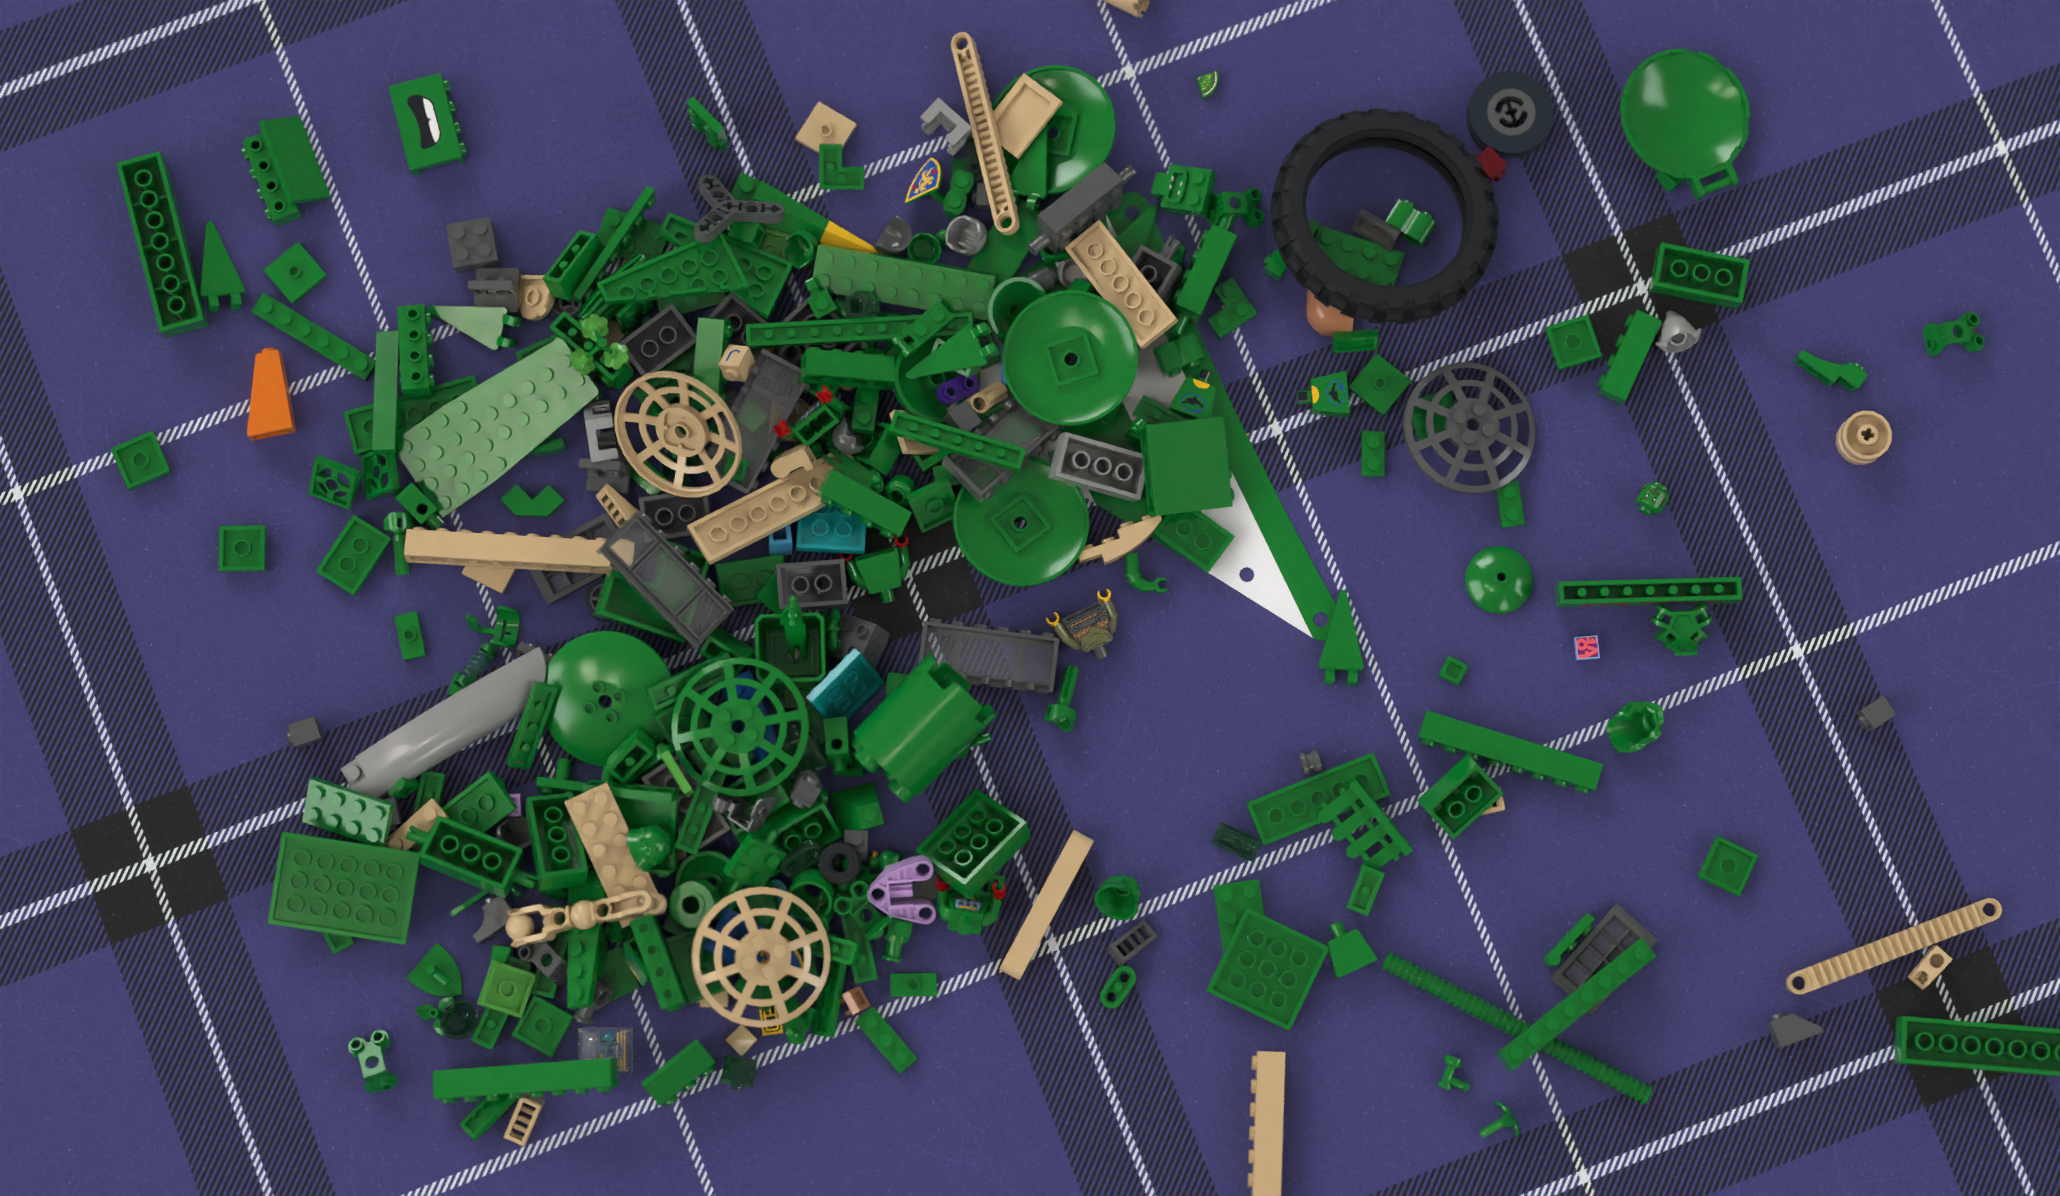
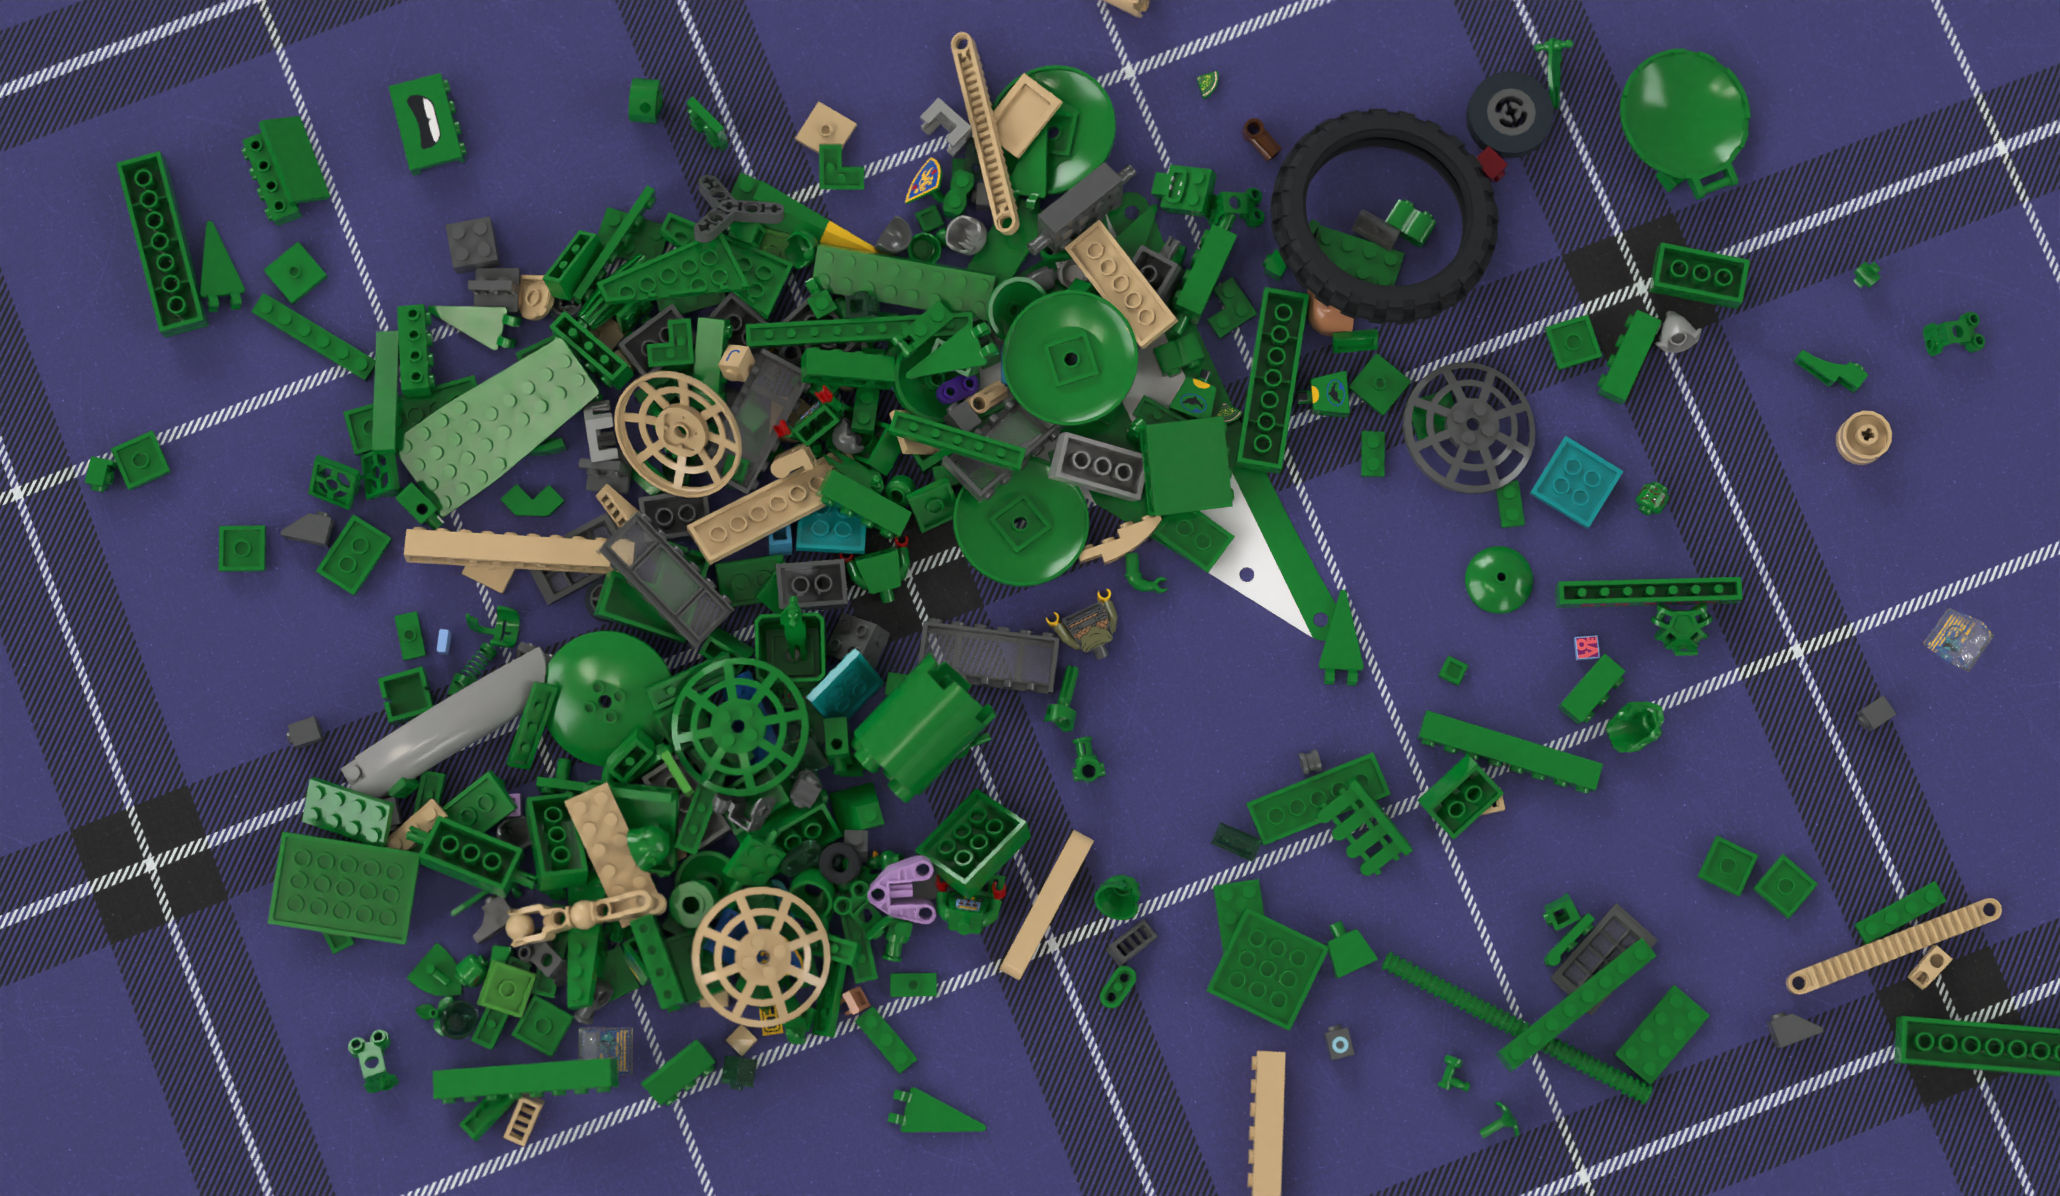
orange slope [247,348,297,441] -> none
green piece [383,512,415,575] -> none
bright green plant [569,314,629,375] -> none
green piece [824,608,840,652] -> none
green plate [1346,864,1385,916] -> none
none -> green brick [85,456,118,493]
none -> dark grey slope [280,511,335,548]
none -> green piece [378,666,435,726]
none -> light blue tile [437,629,452,655]
none -> green head [455,954,490,988]
none -> green piece [628,77,663,125]
none -> green plate [646,318,694,368]
none -> green flag [887,1087,986,1132]
none -> green tile [915,204,945,233]
none -> green connector [1072,736,1106,783]
none -> green tile [1216,402,1243,424]
none -> green brick [1235,287,1309,474]
none -> reddish brown piece [1242,118,1282,162]
none -> dark grey brick [1323,1024,1355,1061]
none -> teal plate [1529,436,1623,529]
none -> green piece [1534,38,1573,109]
none -> green brick [1542,893,1581,931]
none -> green brick [1558,654,1626,725]
none -> green plate [1614,985,1710,1085]
none -> green plate [1752,854,1818,919]
none -> green gear [1853,261,1881,289]
none -> green plate [1854,881,1946,945]
none -> clear slope [1923,608,1994,672]

